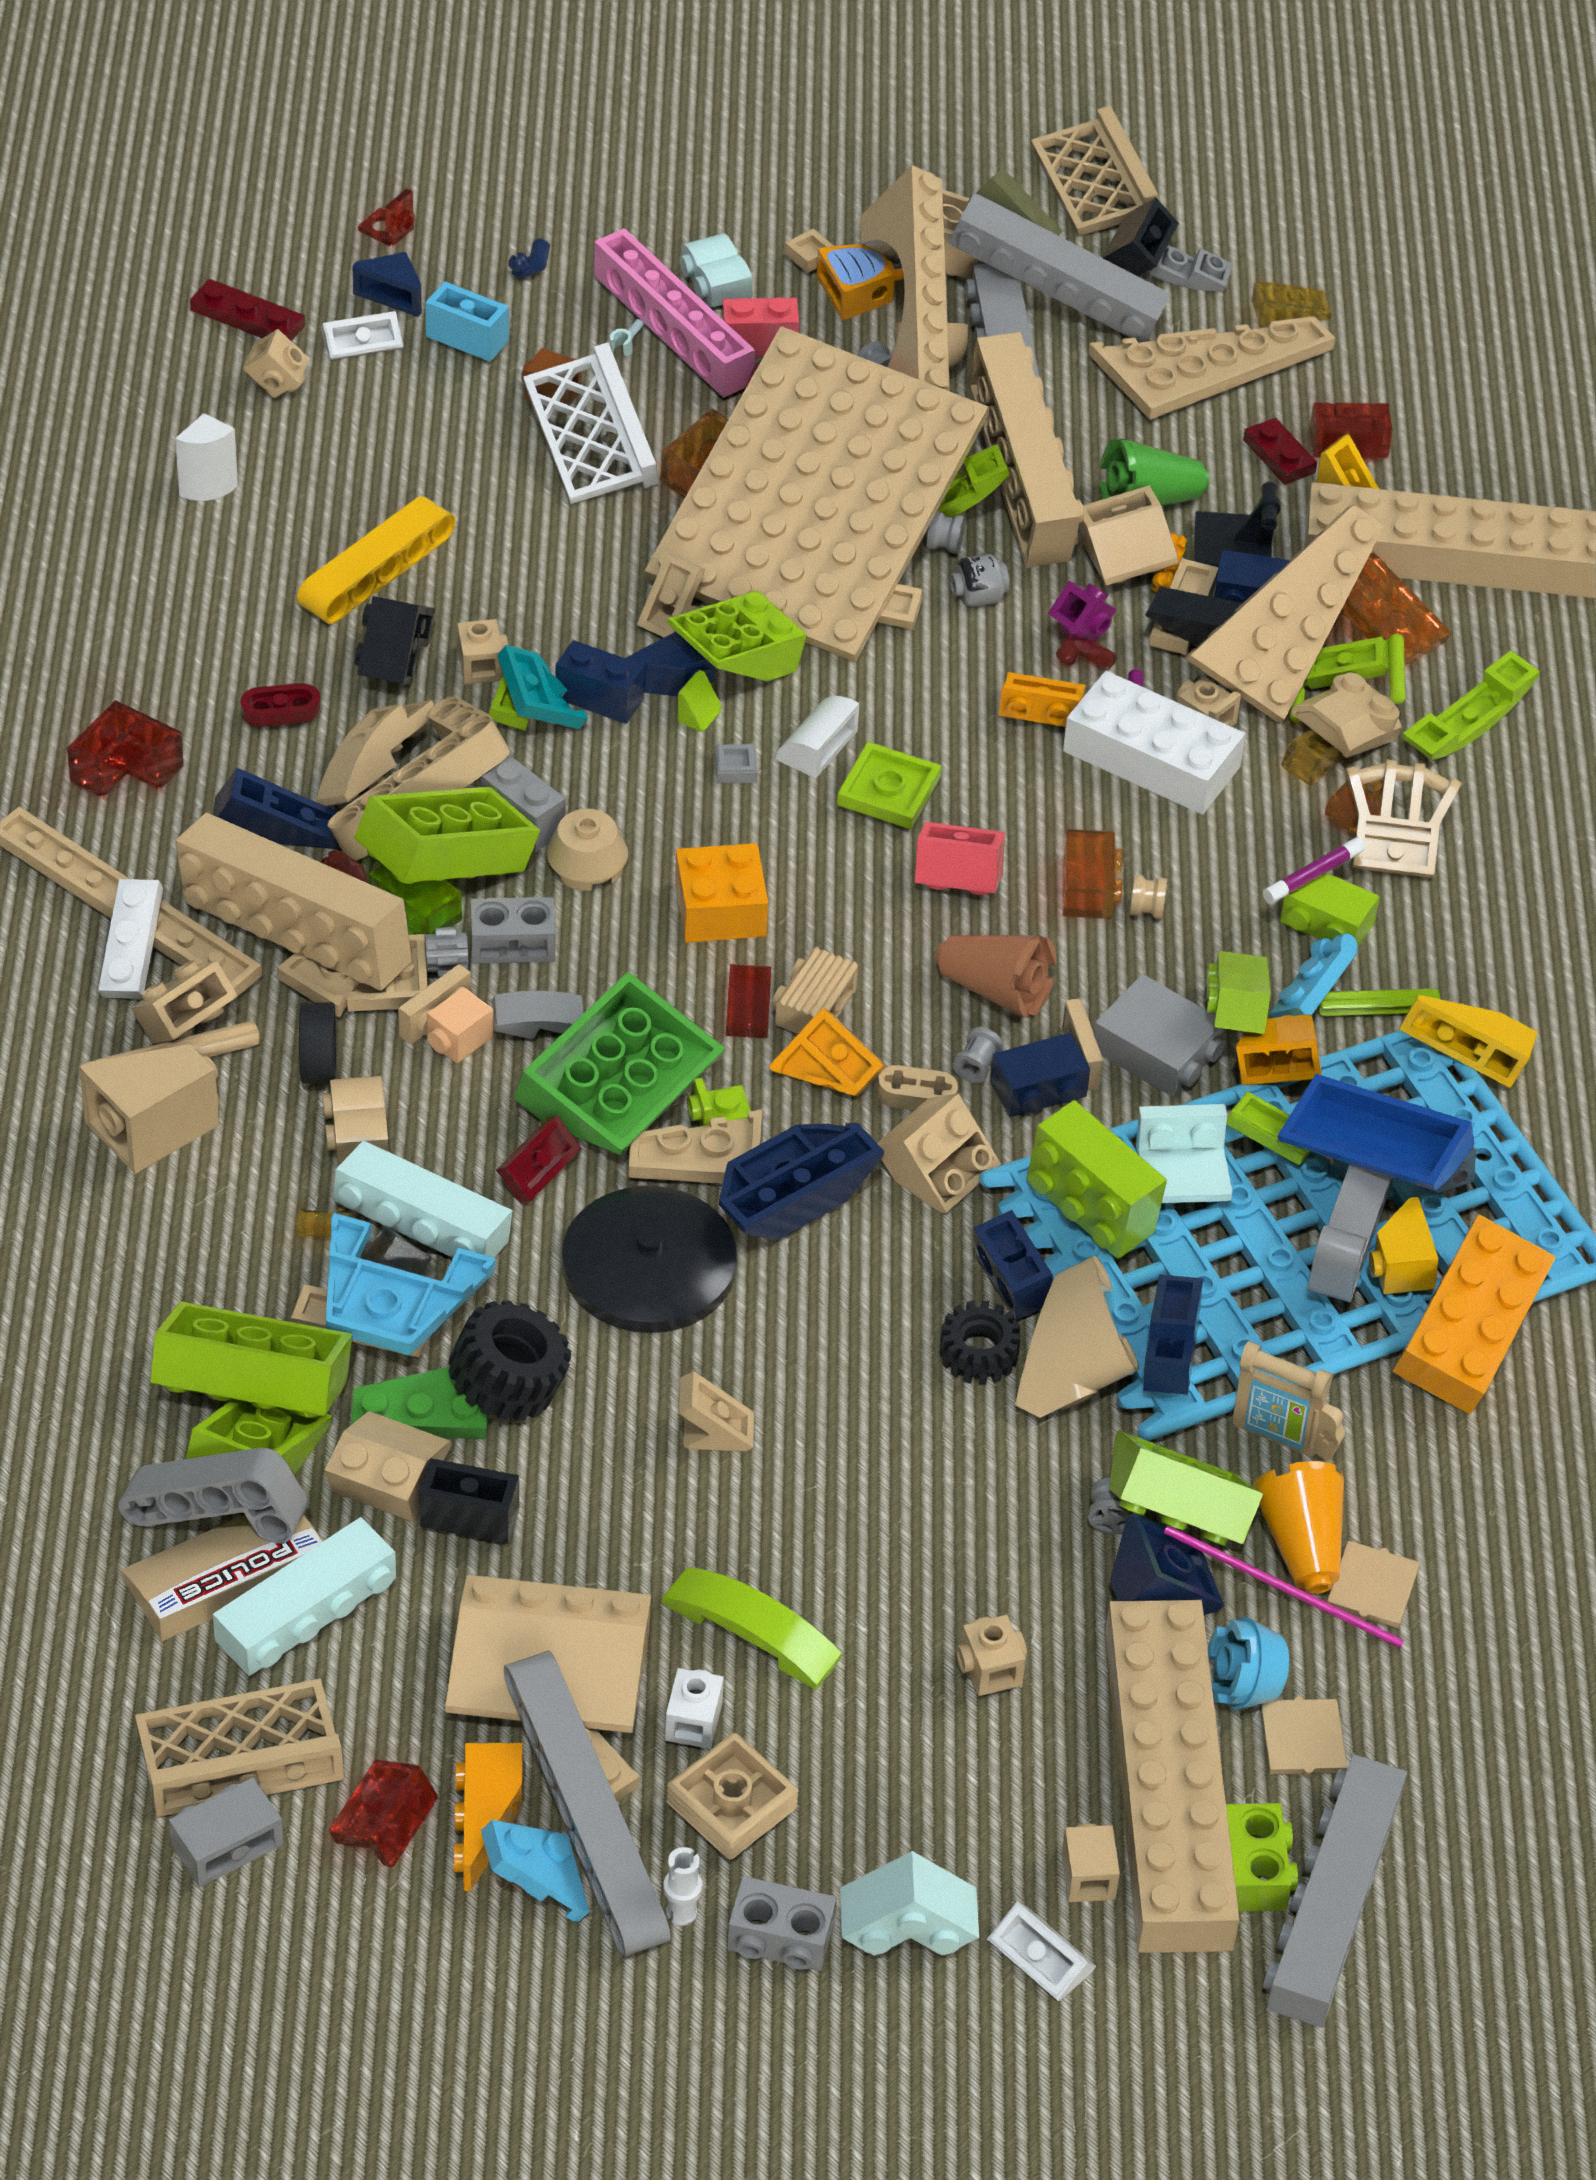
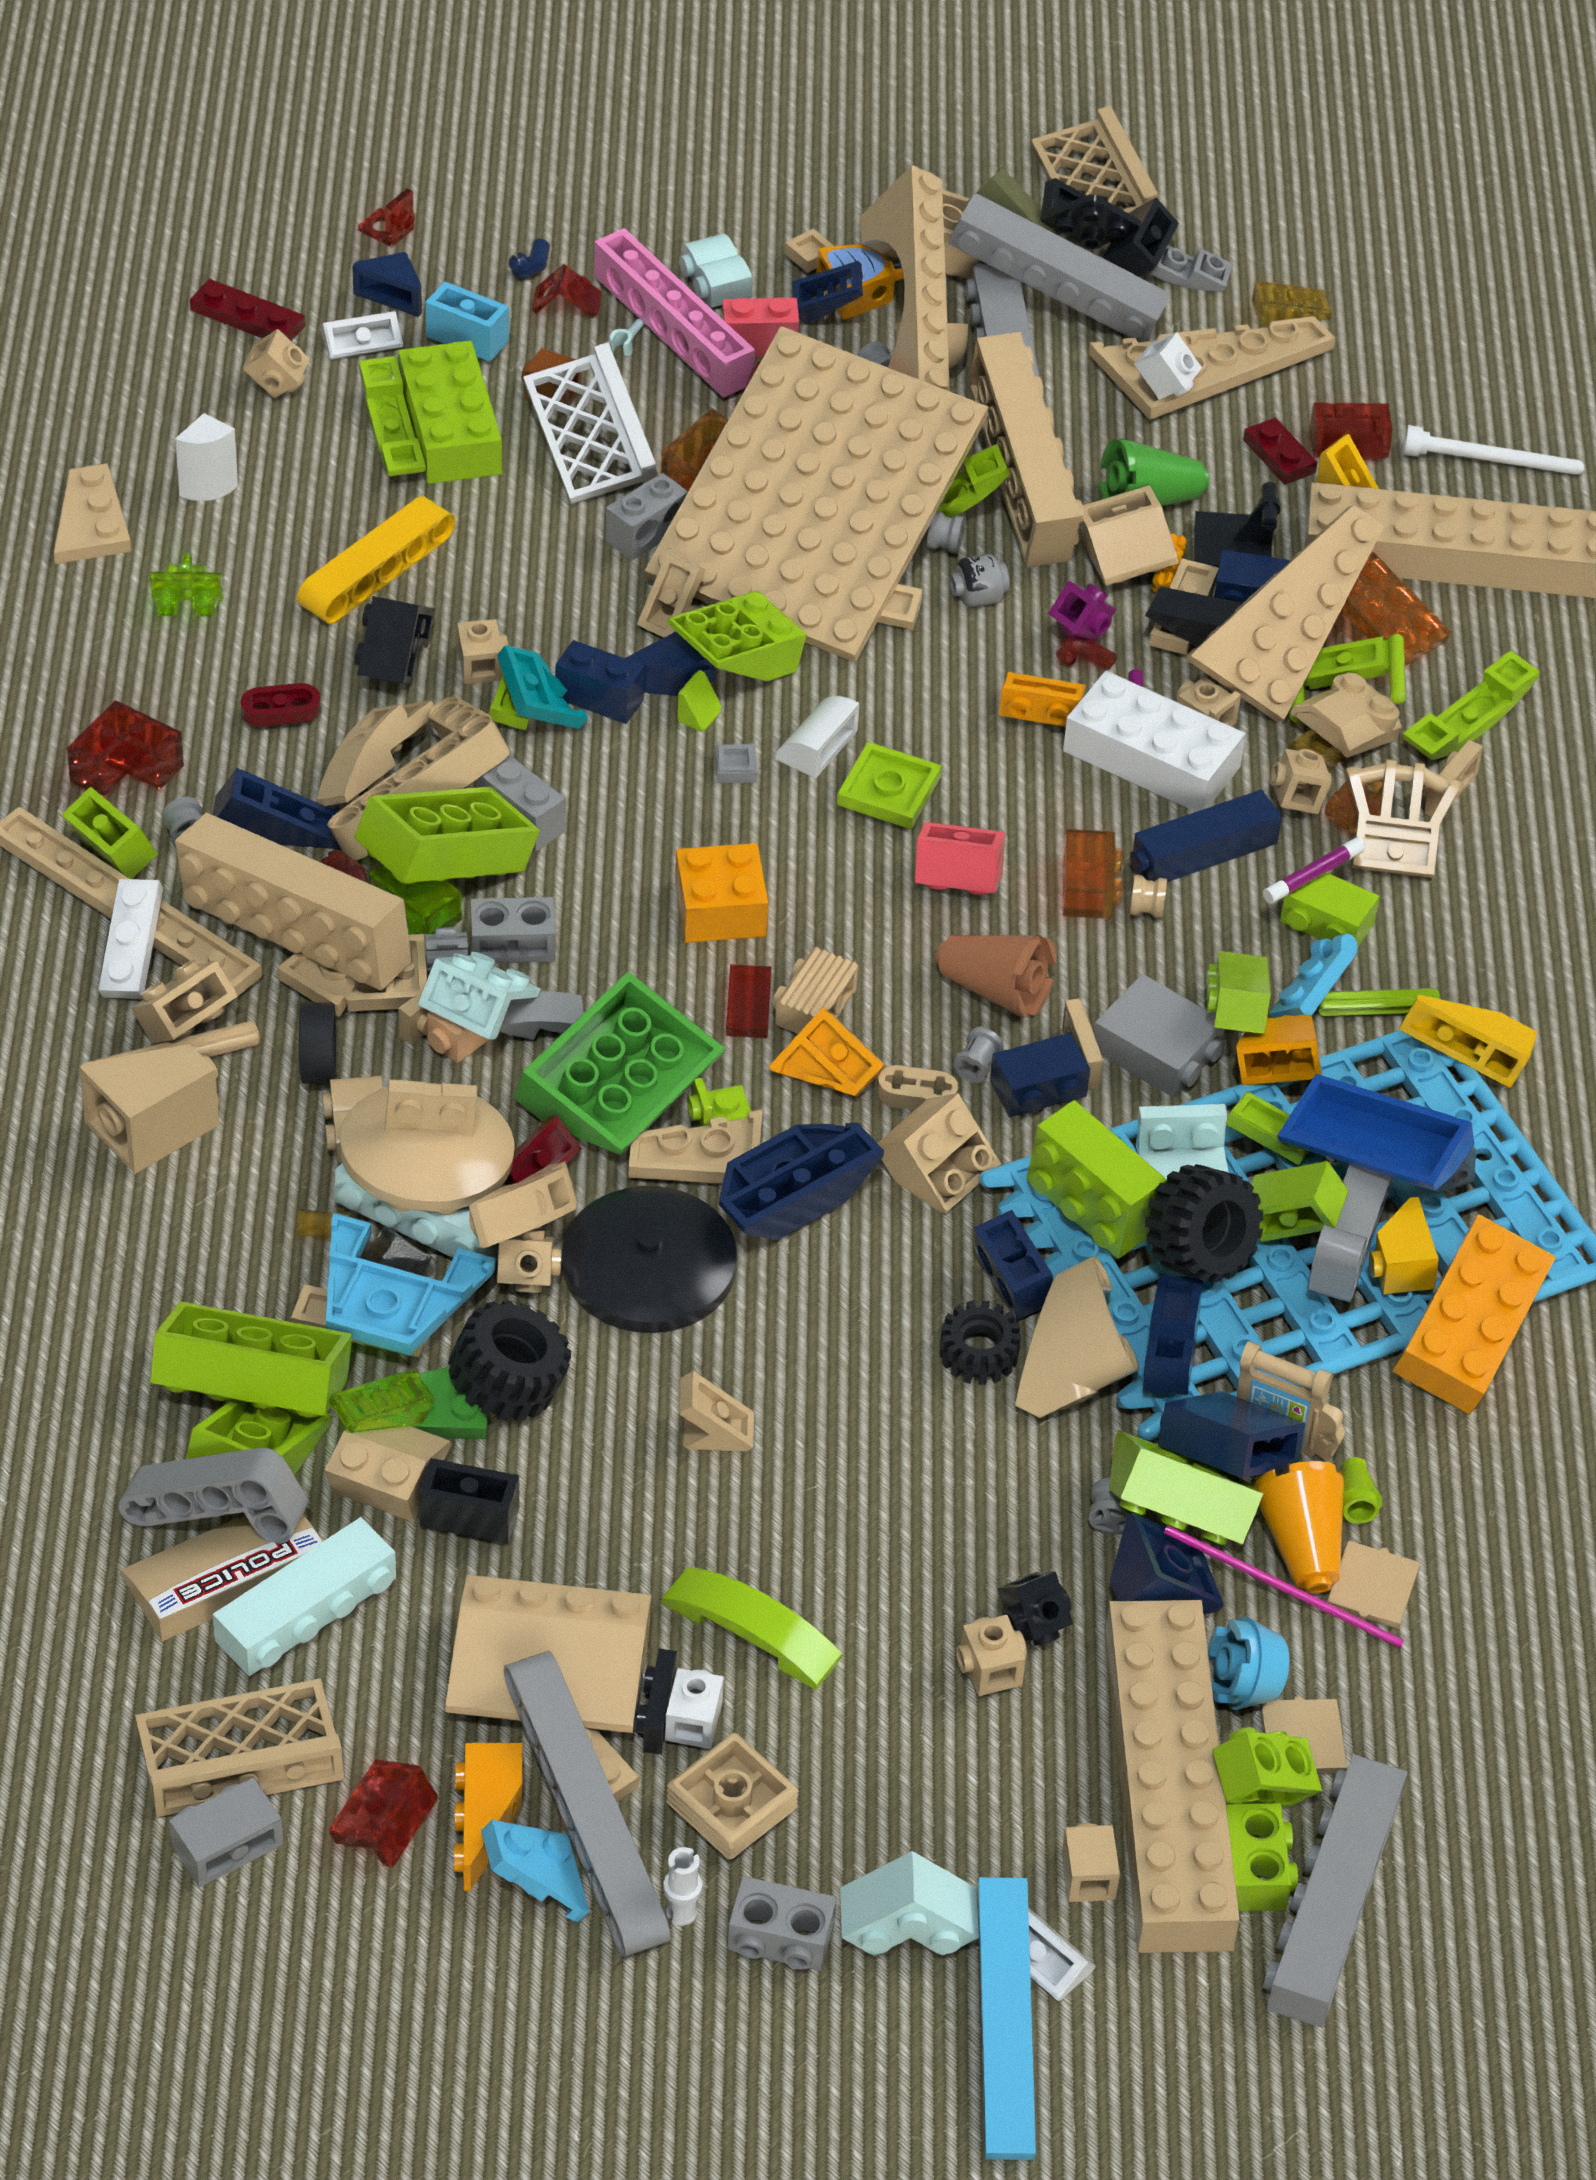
tan cone [546,809,628,891] -> none
none -> tan wing [54,463,131,564]
none -> lime brick [61,787,158,879]
none -> clear neon green hips [150,553,223,616]
none -> light grey wheel [162,797,203,846]
none -> clear neon green slope [329,1371,434,1433]
none -> tan bracket [339,1079,515,1215]
none -> lime slope [359,356,426,477]
none -> lime brick [398,340,502,484]
none -> light aqua bracket [418,952,541,1040]
none -> tan slope [469,1161,577,1248]
none -> tan brick [497,1229,562,1293]
none -> clear red bracket [532,264,601,318]
none -> light grey brick [606,472,688,561]
none -> black plate [636,1648,677,1755]
none -> dark blue slope [792,261,863,324]
none -> medium azure tile [978,1877,1036,2160]
none -> black brick [997,1572,1074,1646]
none -> black bracket [1041,178,1141,250]
none -> dark blue brick [1130,789,1282,882]
none -> white brick [1134,332,1202,399]
none -> black tyre [1145,1164,1264,1282]
none -> dark blue brick [1158,1391,1305,1478]
none -> lime brick [1212,1727,1322,1809]
none -> lime brick [1252,1161,1349,1242]
none -> tan brick [1270,748,1332,814]
none -> lime cone [1340,1457,1382,1524]
none -> white piece [1403,425,1584,475]
none -> tan plate [1424,740,1483,817]

